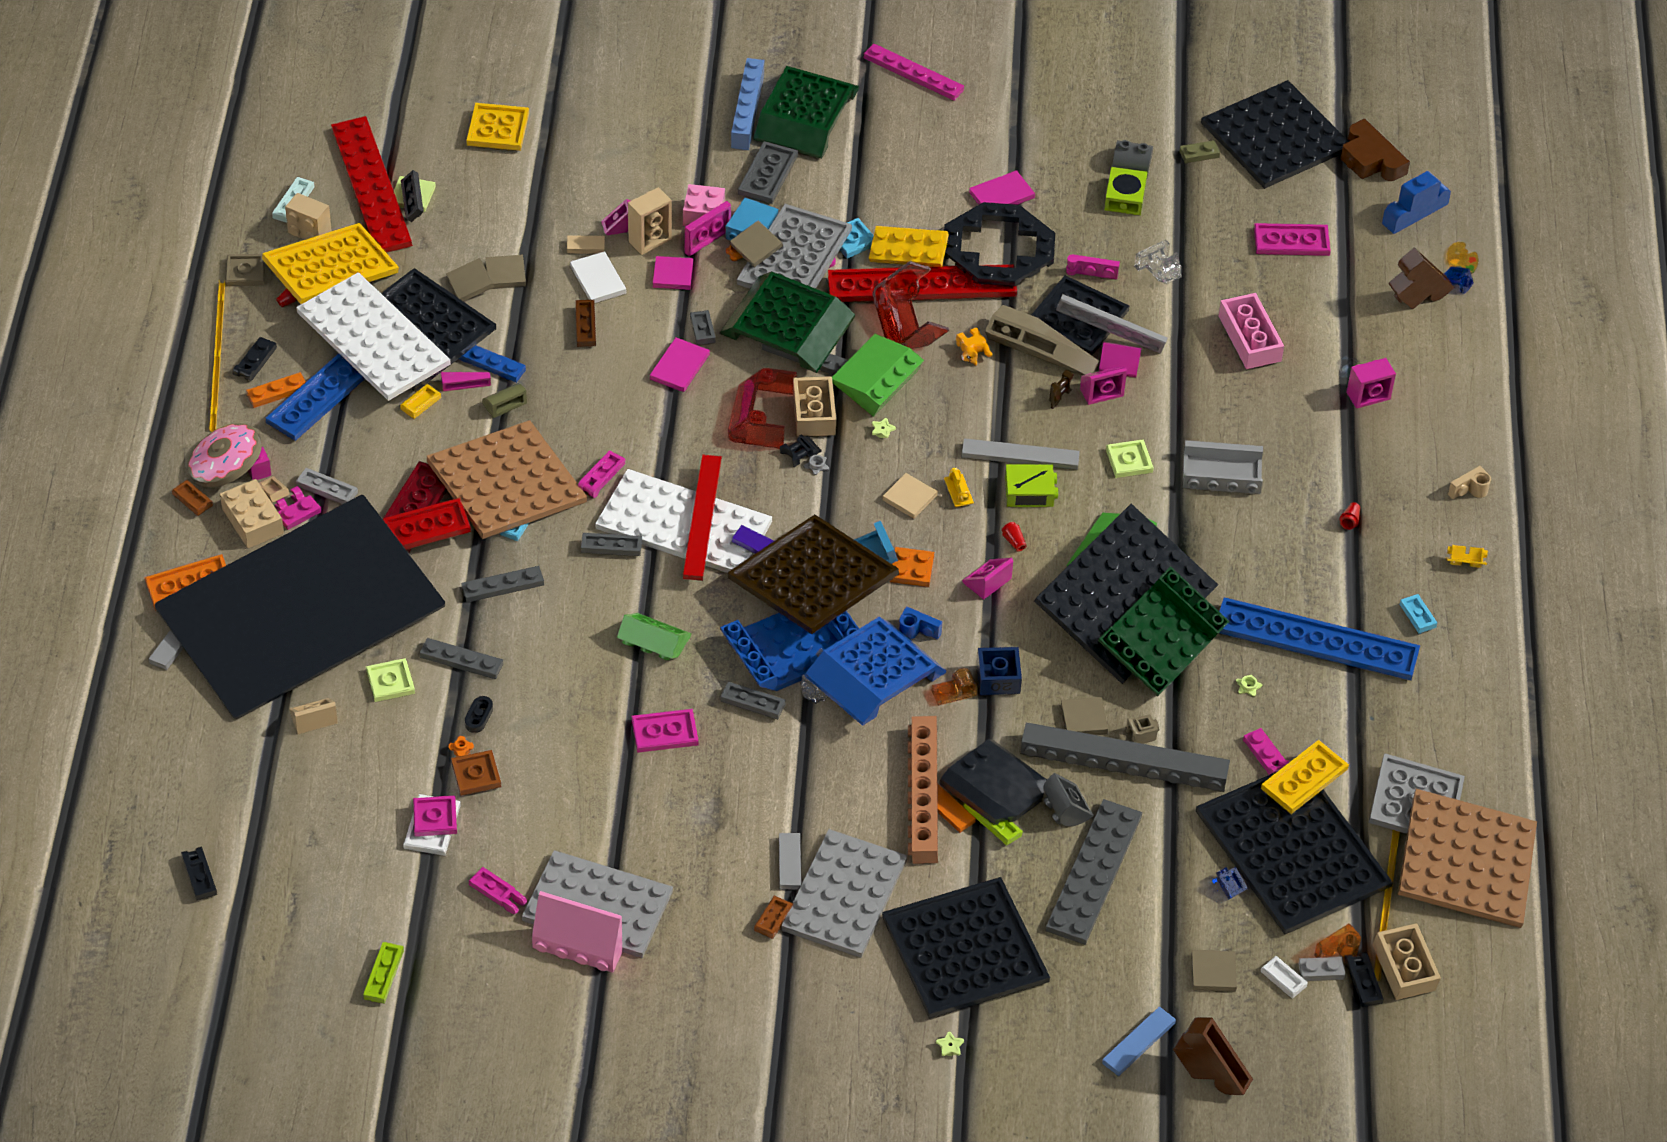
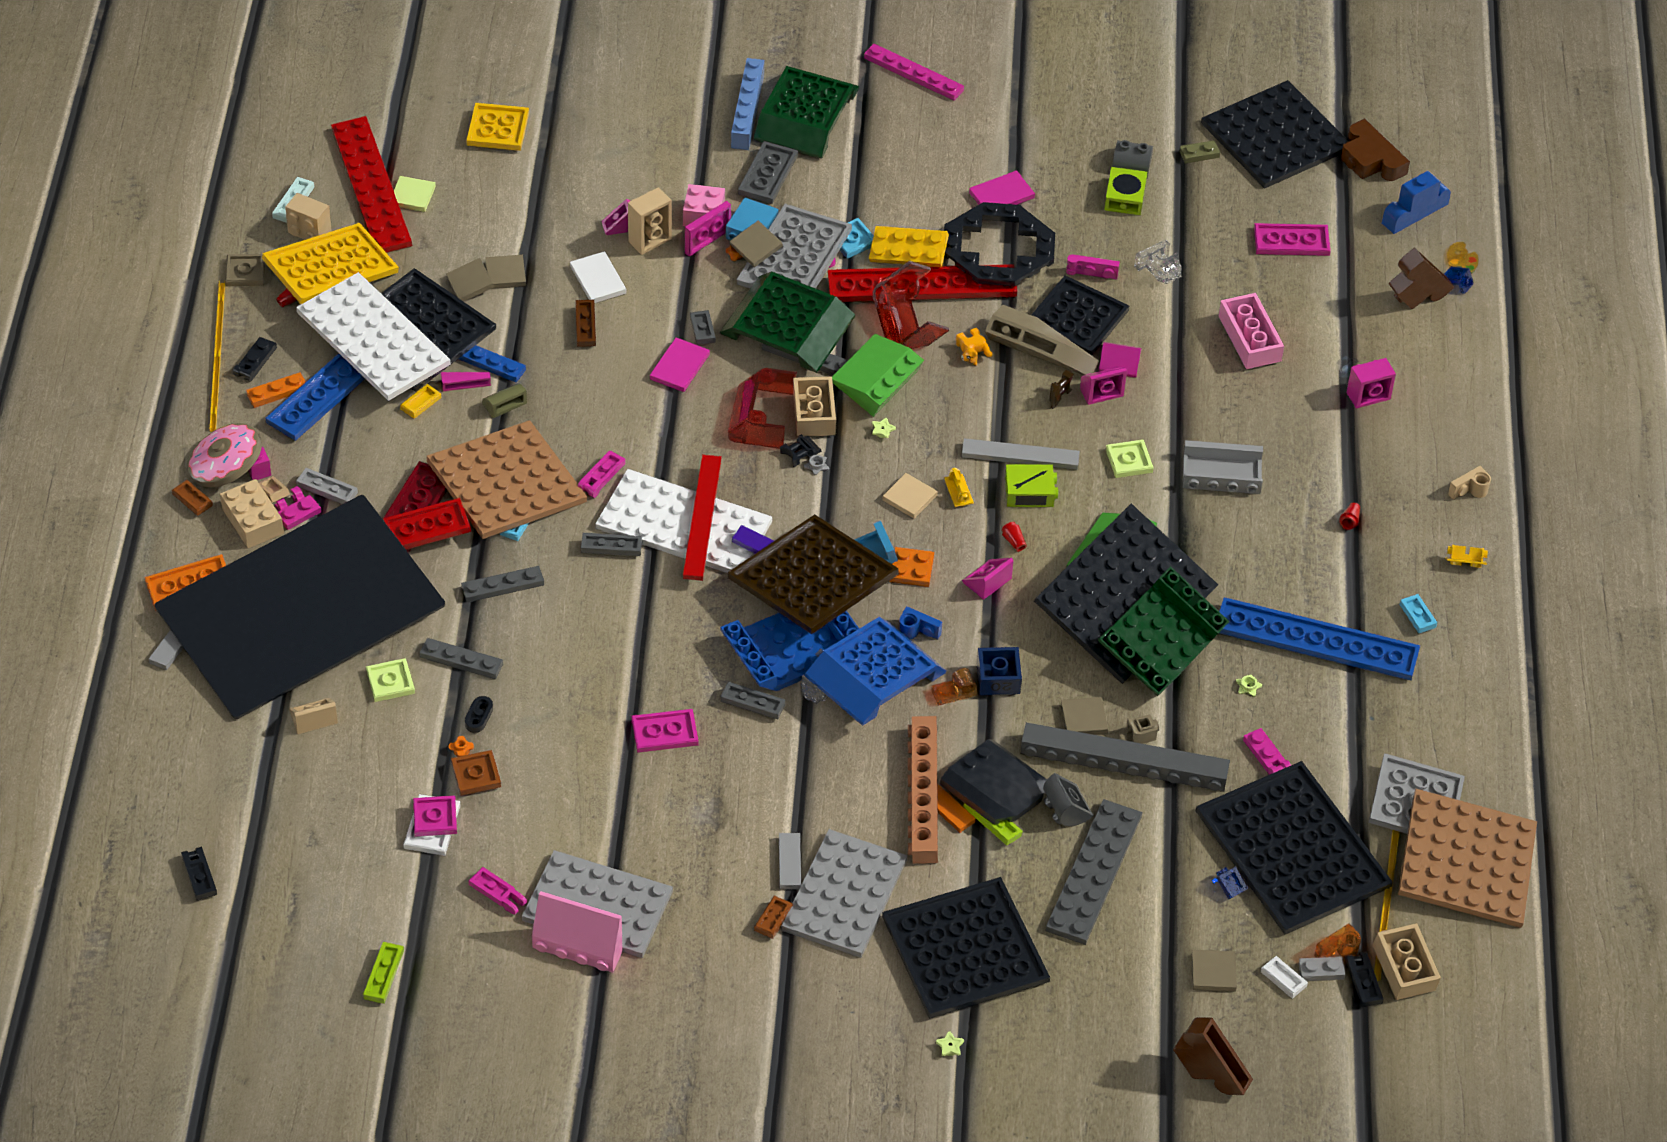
black plate [401,170,424,222] -> none
tan tile [567,235,605,254] -> none
bright green slope [617,613,692,660] -> none
dark pink tile [653,256,693,290] -> none
light grey tile [1056,294,1168,353] -> none
medium blue tile [1102,1006,1176,1076] -> none
yellow plate [1261,740,1349,814] -> none

